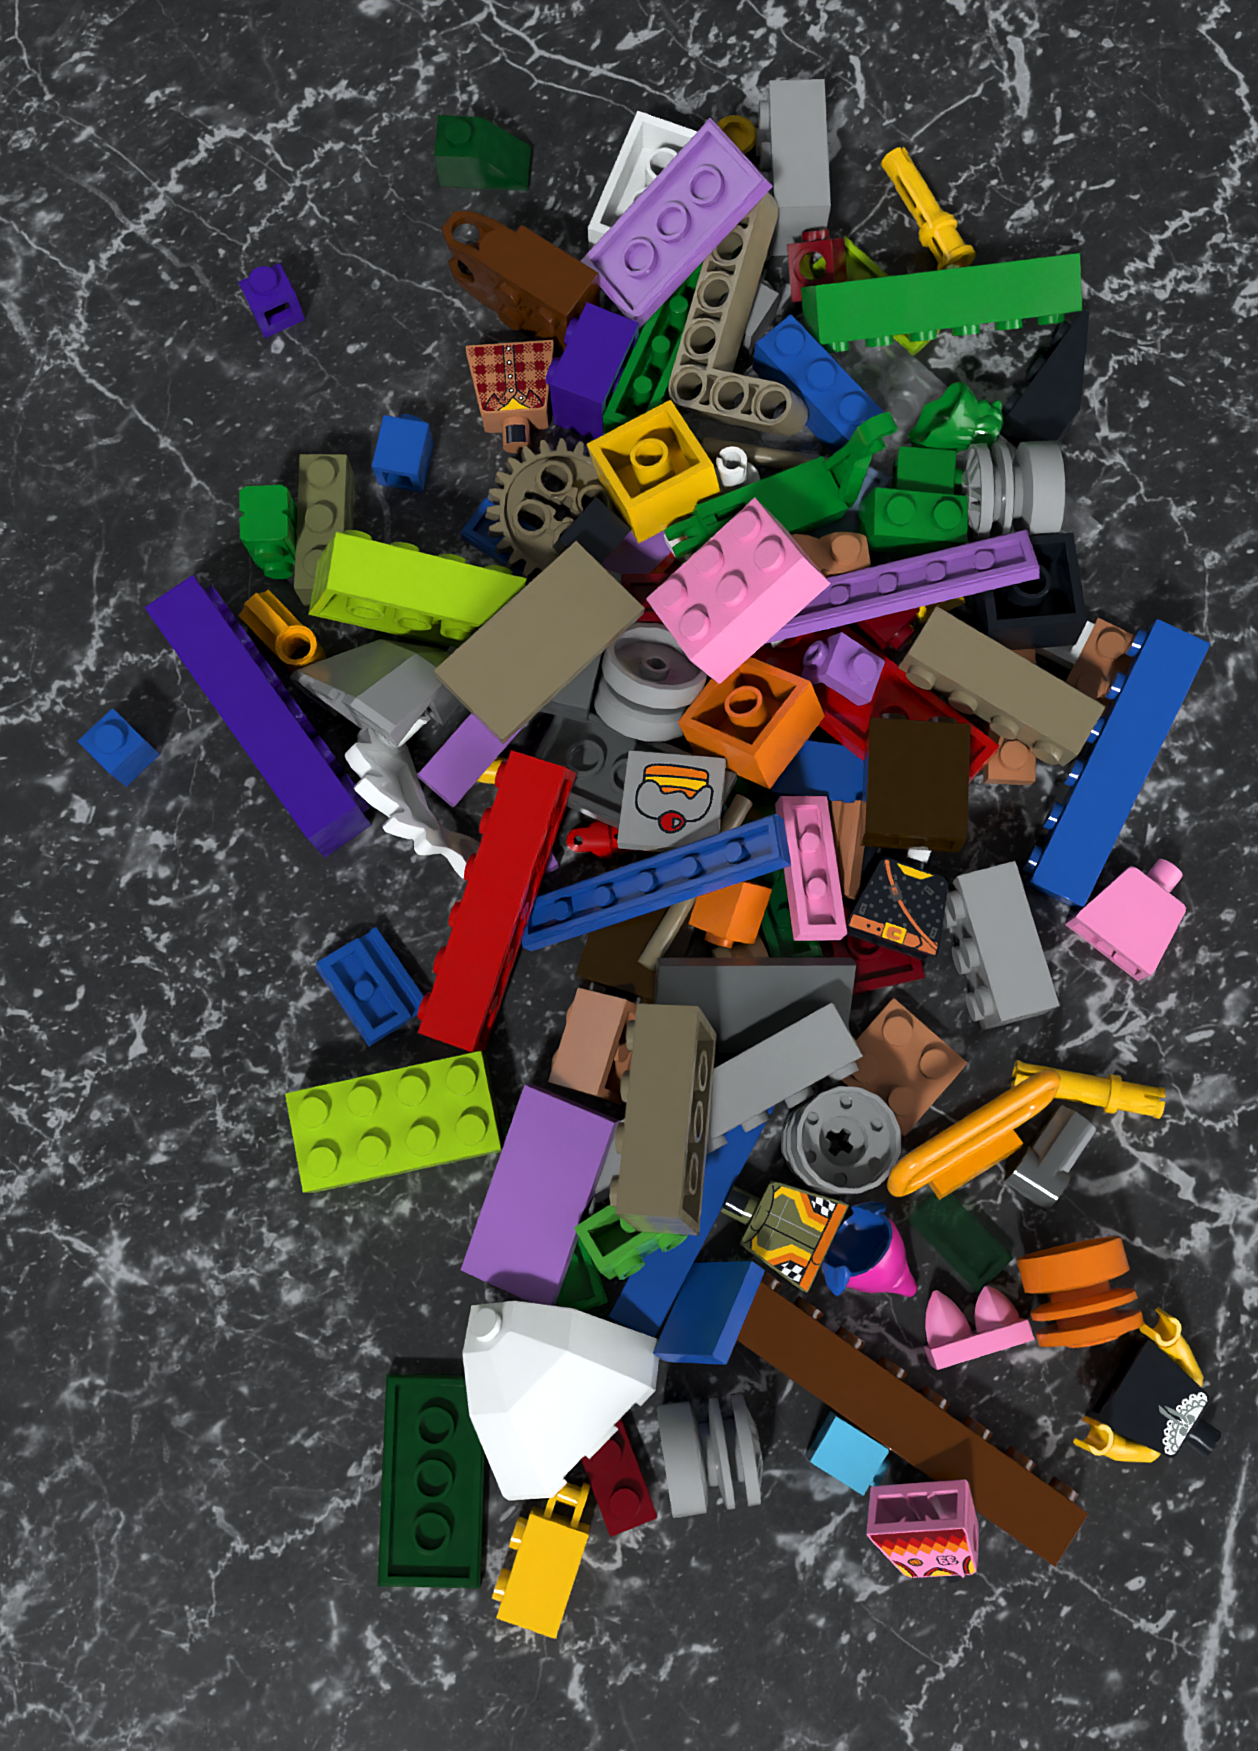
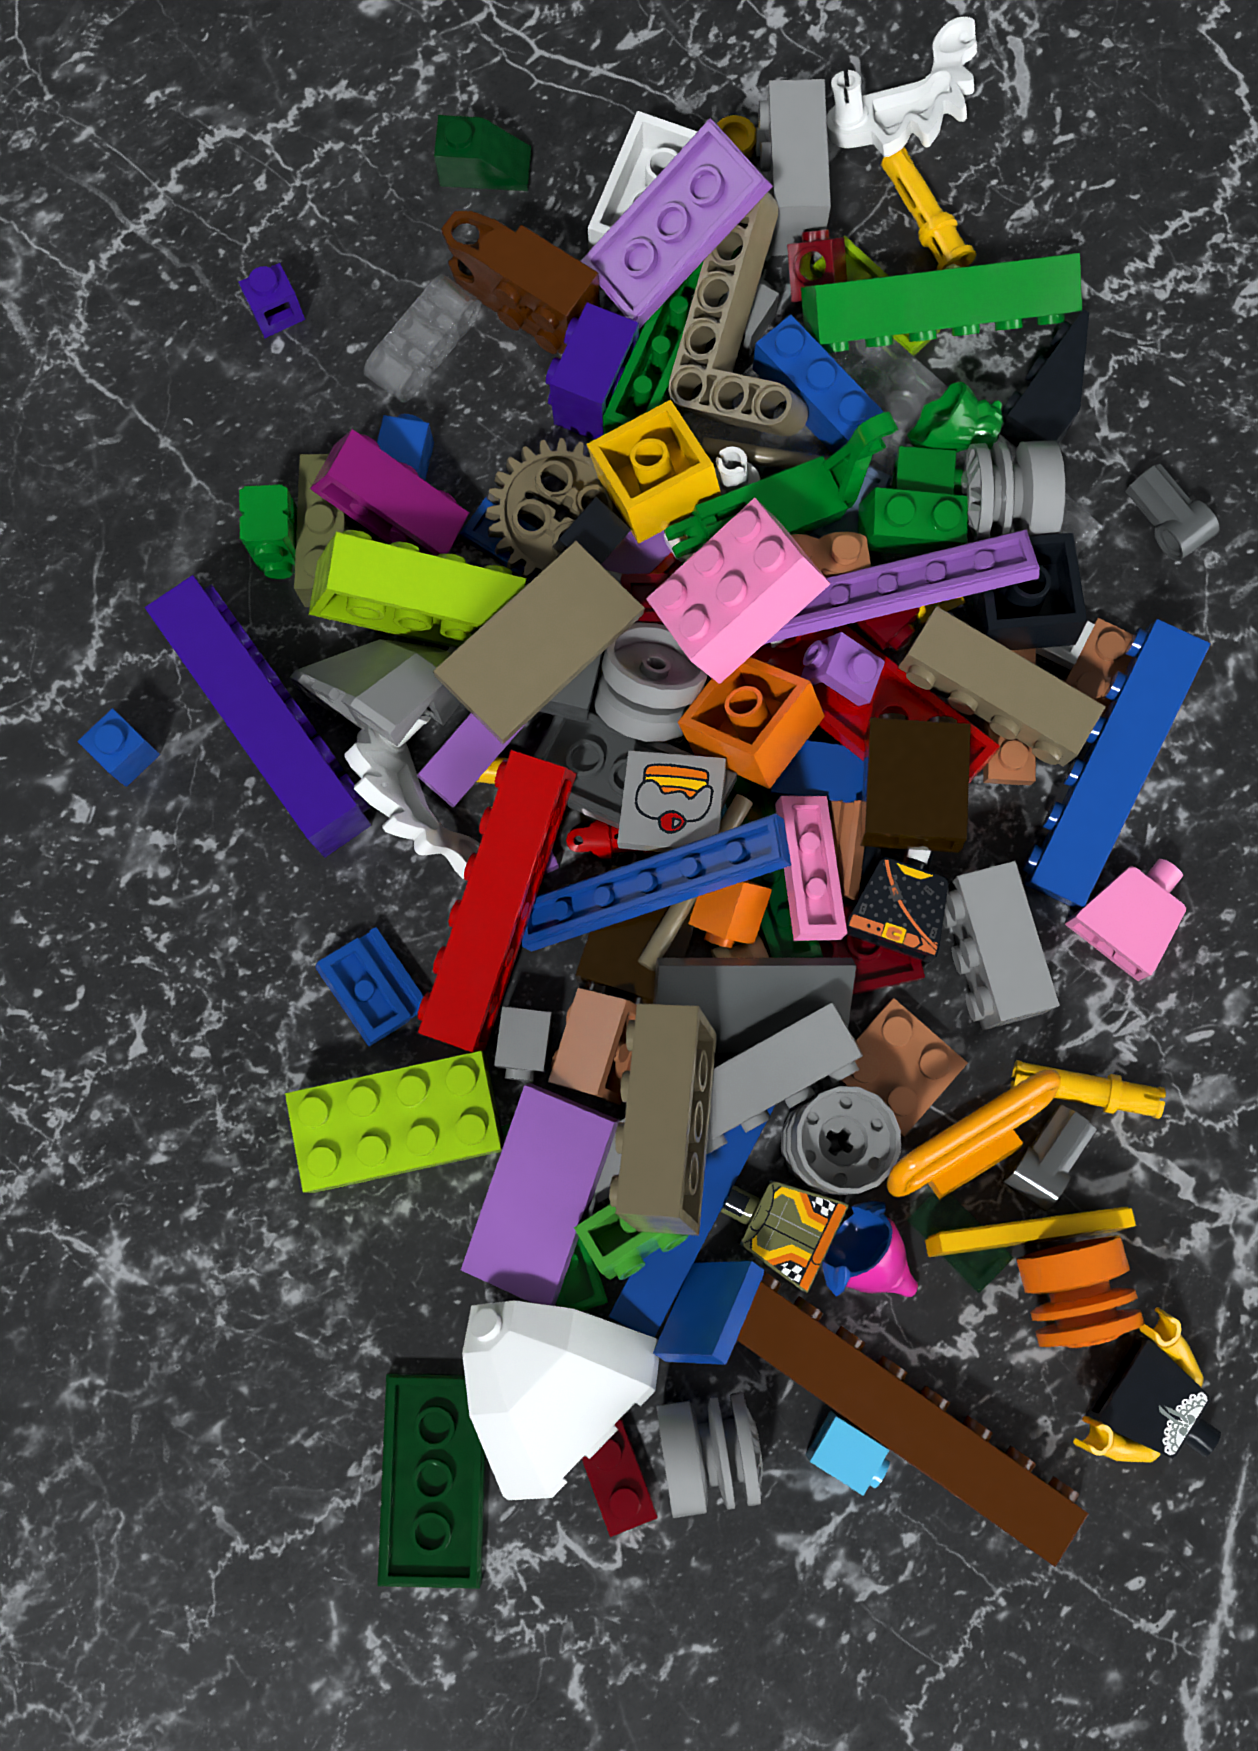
light orange piece [238,589,326,675] -> none
torso [466,340,555,453] -> none
yellow brick [492,1482,591,1639] -> none
bright pink torso [867,1479,979,1583] -> none
bright pink tile [923,1285,1035,1370] -> none
none -> magenta brick [310,429,469,556]
none -> clear beam [364,274,482,403]
none -> light grey brick [494,1006,554,1082]
none -> white animal [826,17,977,157]
none -> yellow tile [925,1206,1136,1257]
none -> dark grey piece [1125,464,1219,561]

